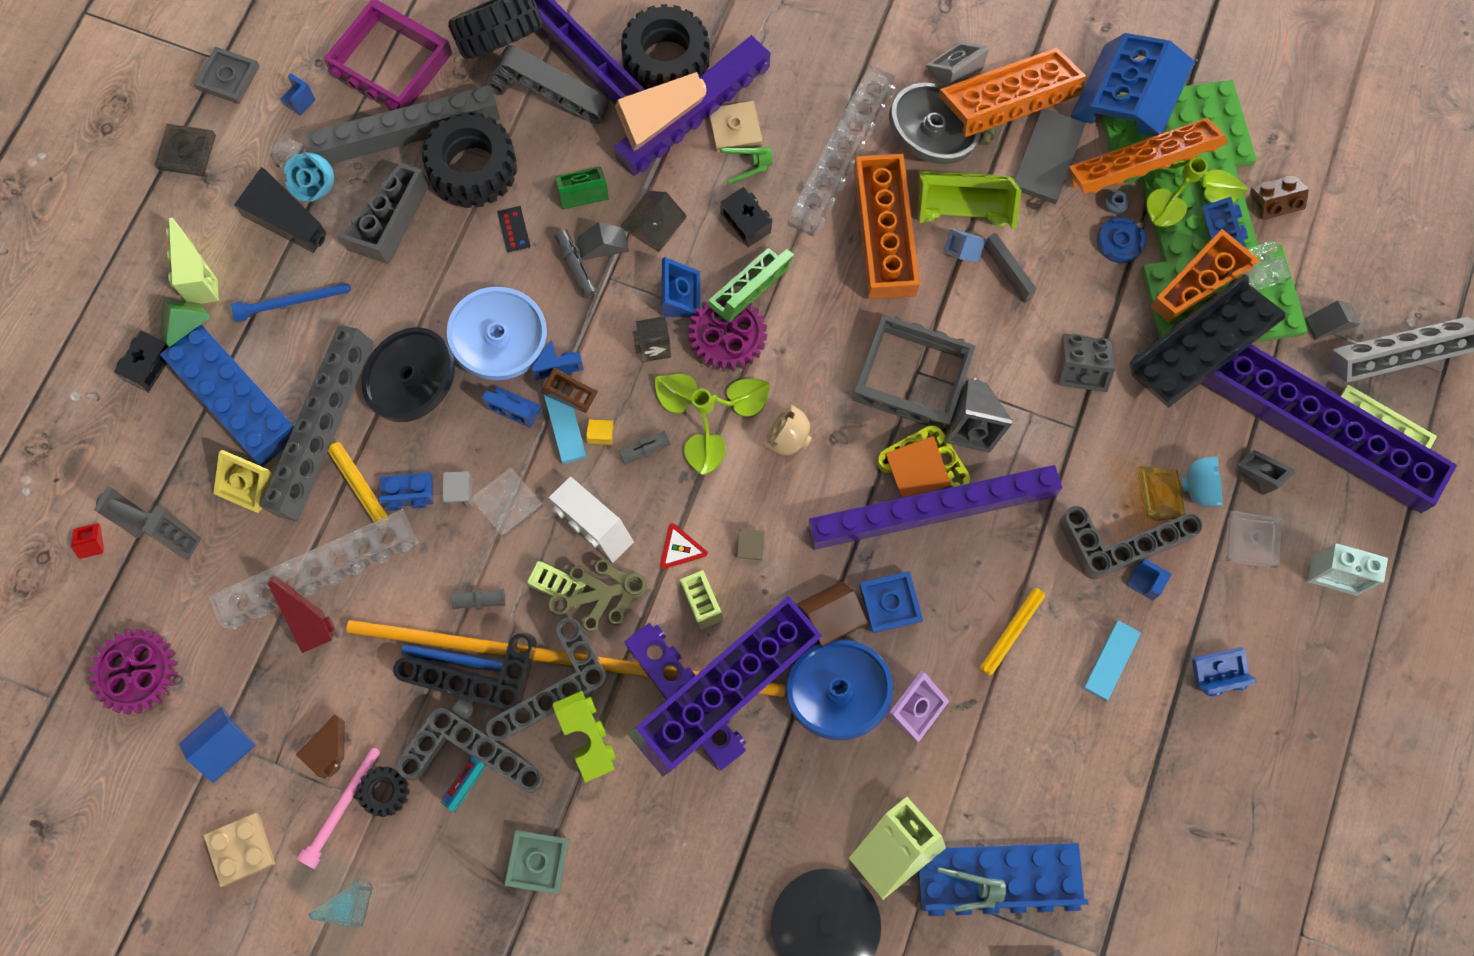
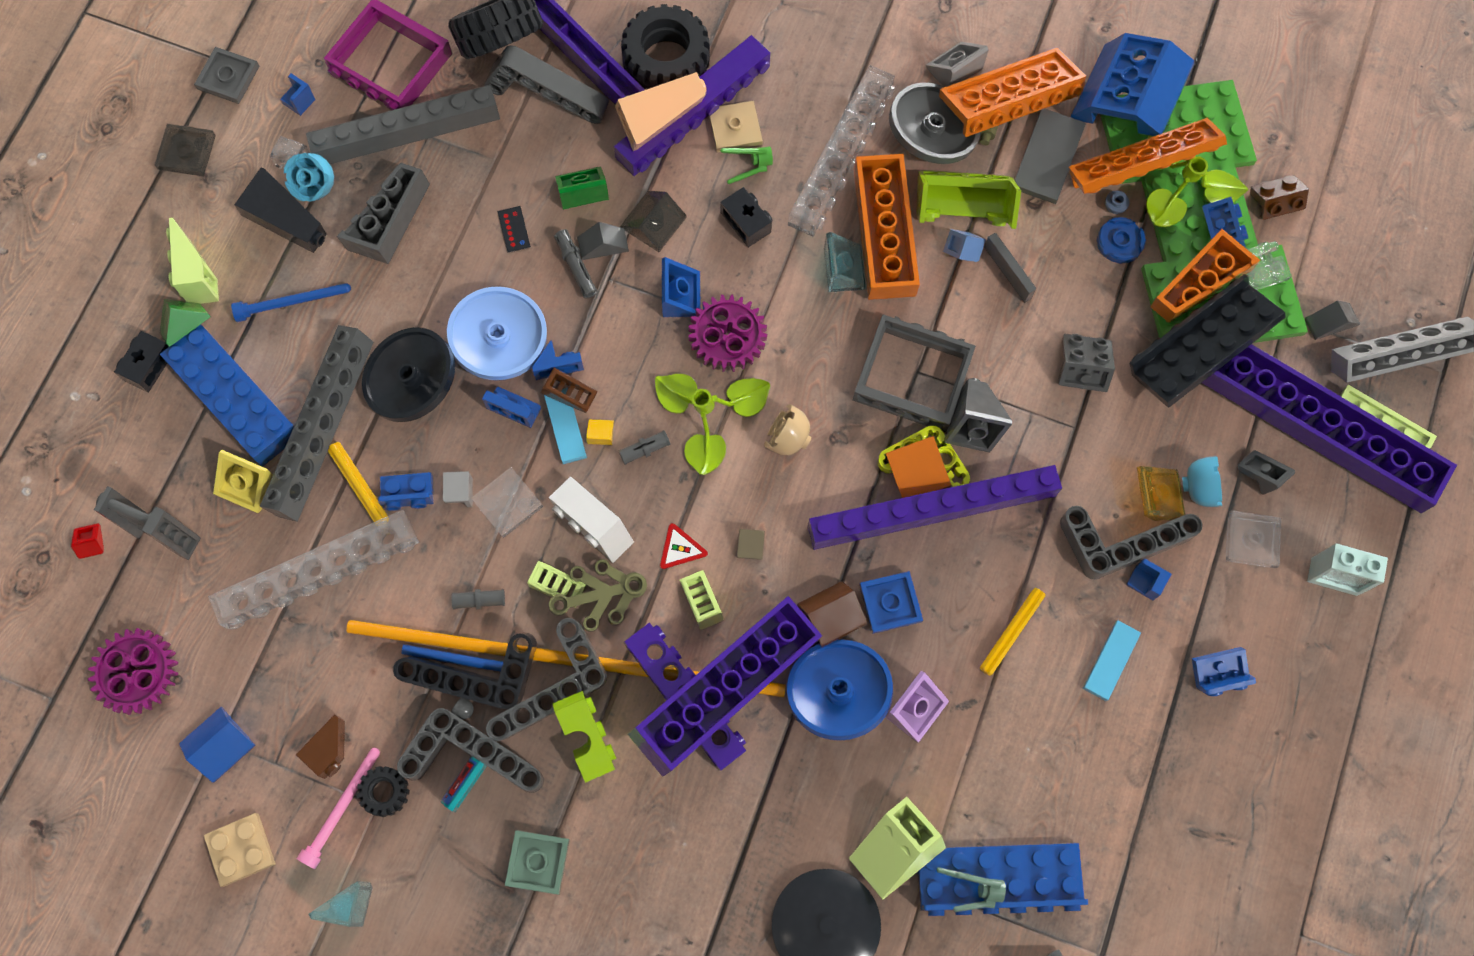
dark red slope [267,575,335,653] -> none
black tyre [422,112,517,208] -> none
clear smoke brick [632,316,671,362] -> none
bright green fence [707,248,794,322] -> none
none -> clear light blue slope [824,232,866,292]

